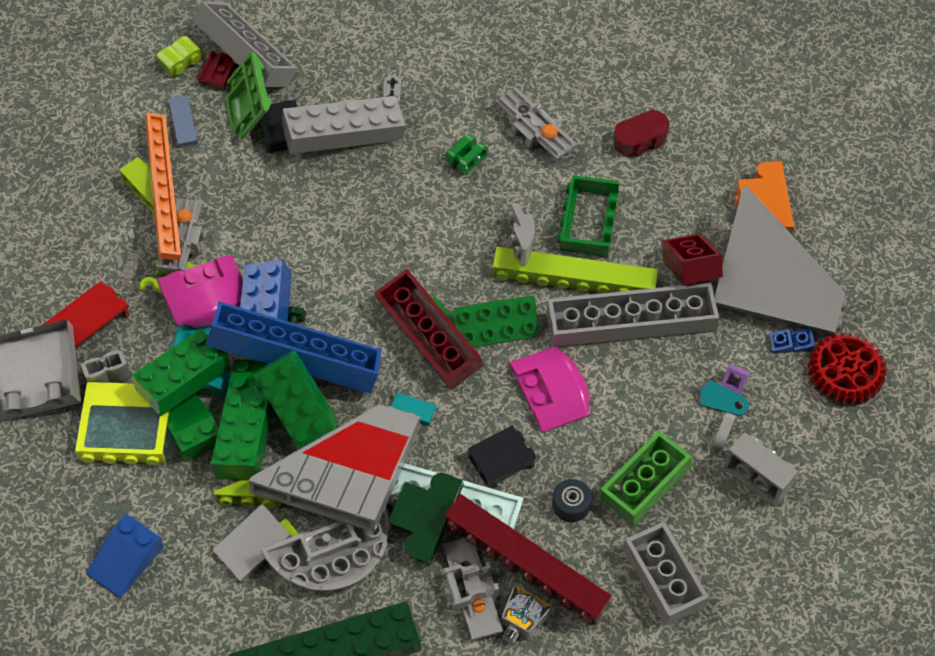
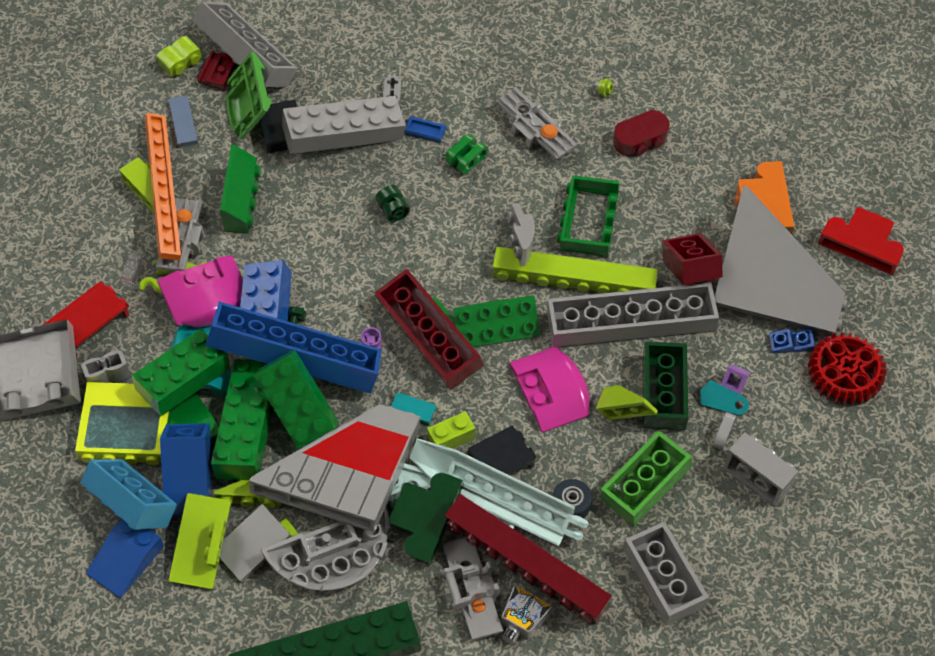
none -> dark azure brick [80,459,177,530]
none -> blue slope [160,423,211,516]
none -> lime bracket [169,493,231,589]
none -> green slope [220,145,261,233]
none -> medium lavender wheel [360,327,382,349]
none -> dark green wheel [375,185,410,223]
none -> blue tile [404,116,446,143]
none -> light aqua hinge [410,438,589,546]
none -> lime brick [427,411,475,449]
none -> lime slope [596,385,658,420]
none -> lime plate [598,78,613,98]
none -> dark green brick [642,342,688,430]
none -> red brick [818,207,904,275]

